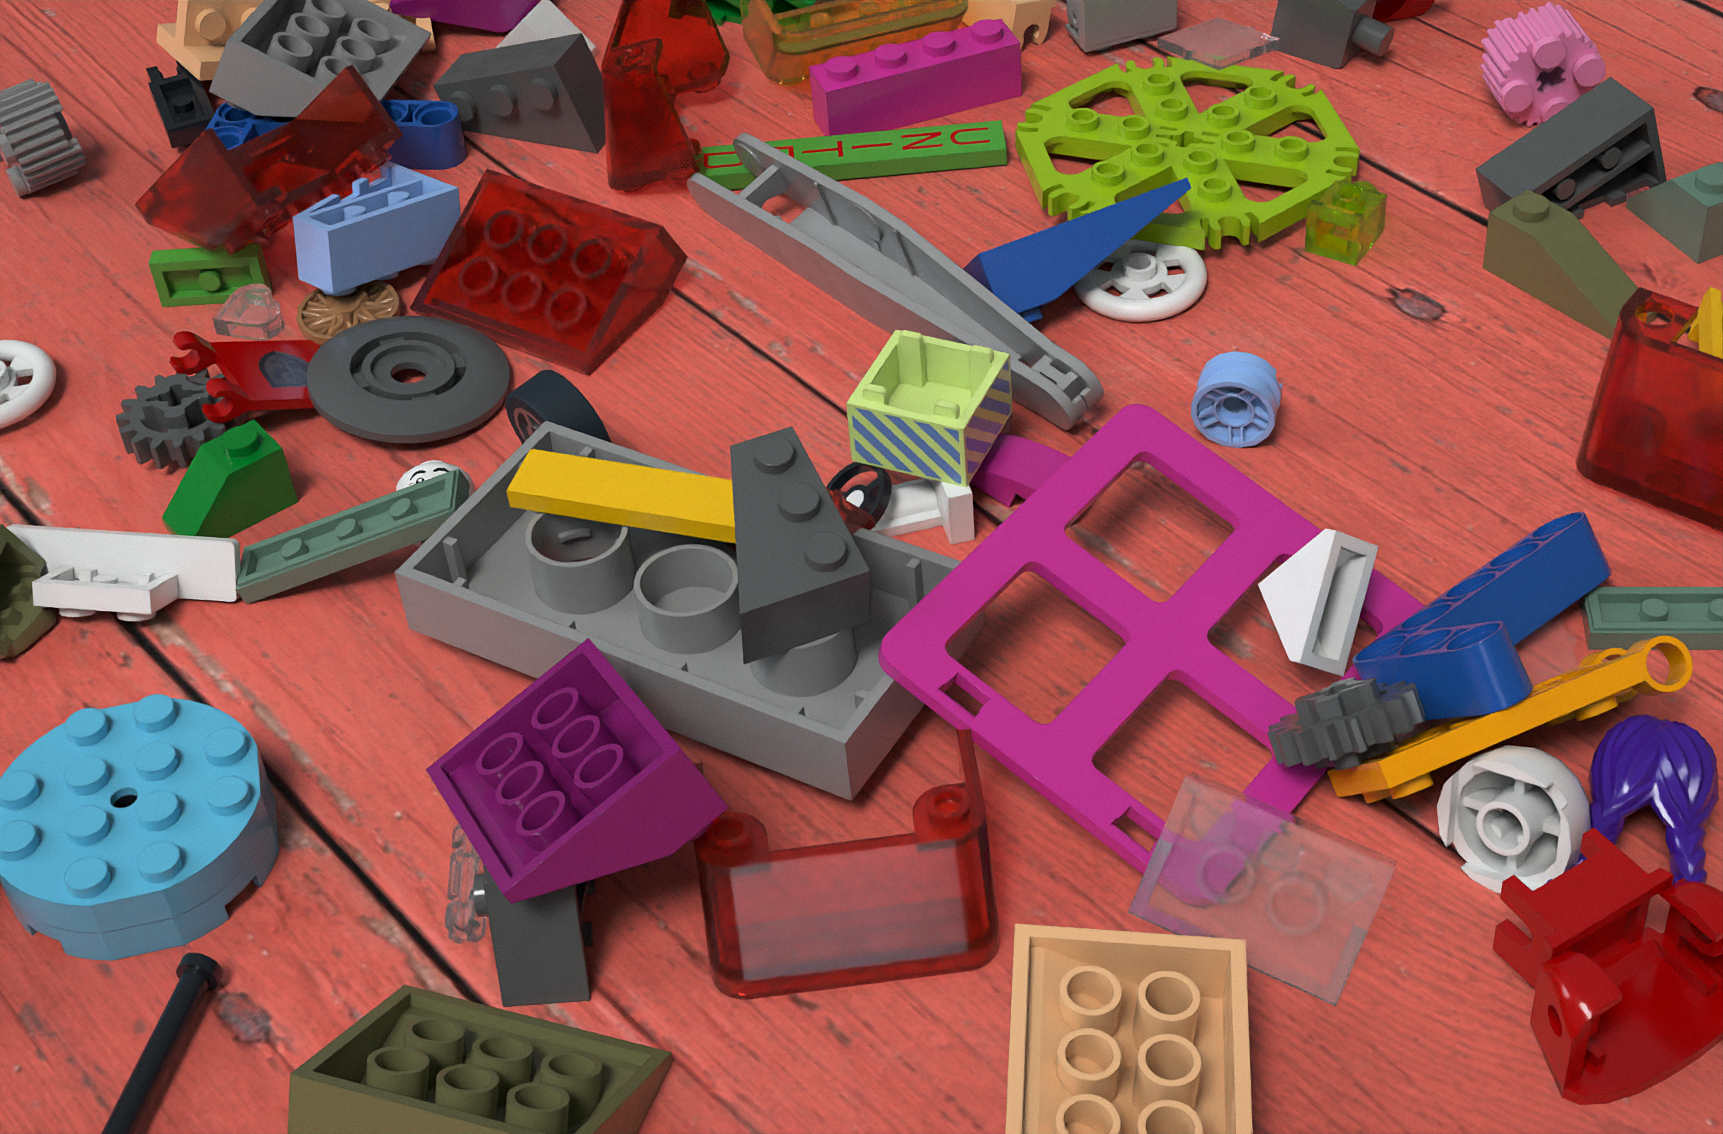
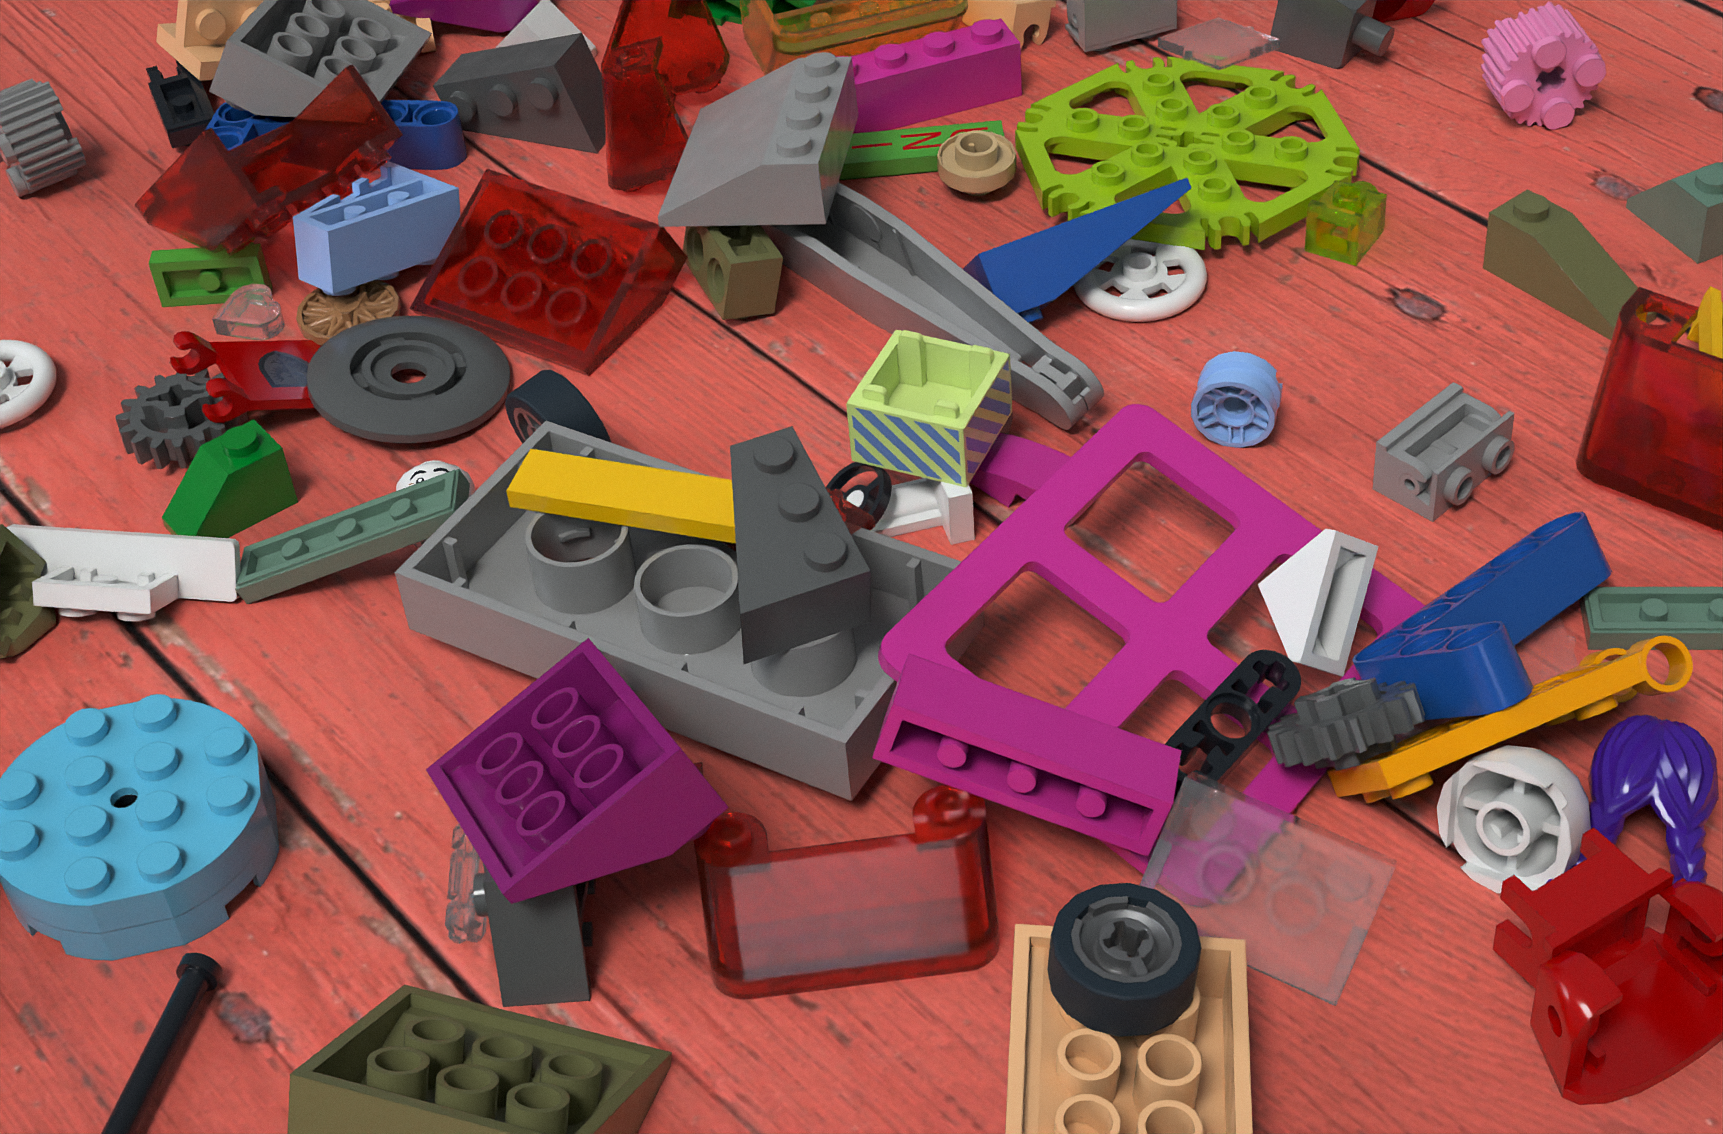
dark grey wedge [1475,77,1667,220] -> none
none -> light grey slope [658,52,858,227]
none -> olive brick [682,225,783,320]
none -> dark pink brick [872,653,1181,857]
none -> tan plate [937,130,1016,196]
none -> black wheel [1047,883,1202,1037]
none -> black beam [1165,650,1301,805]
none -> light grey hinge [1372,382,1515,522]

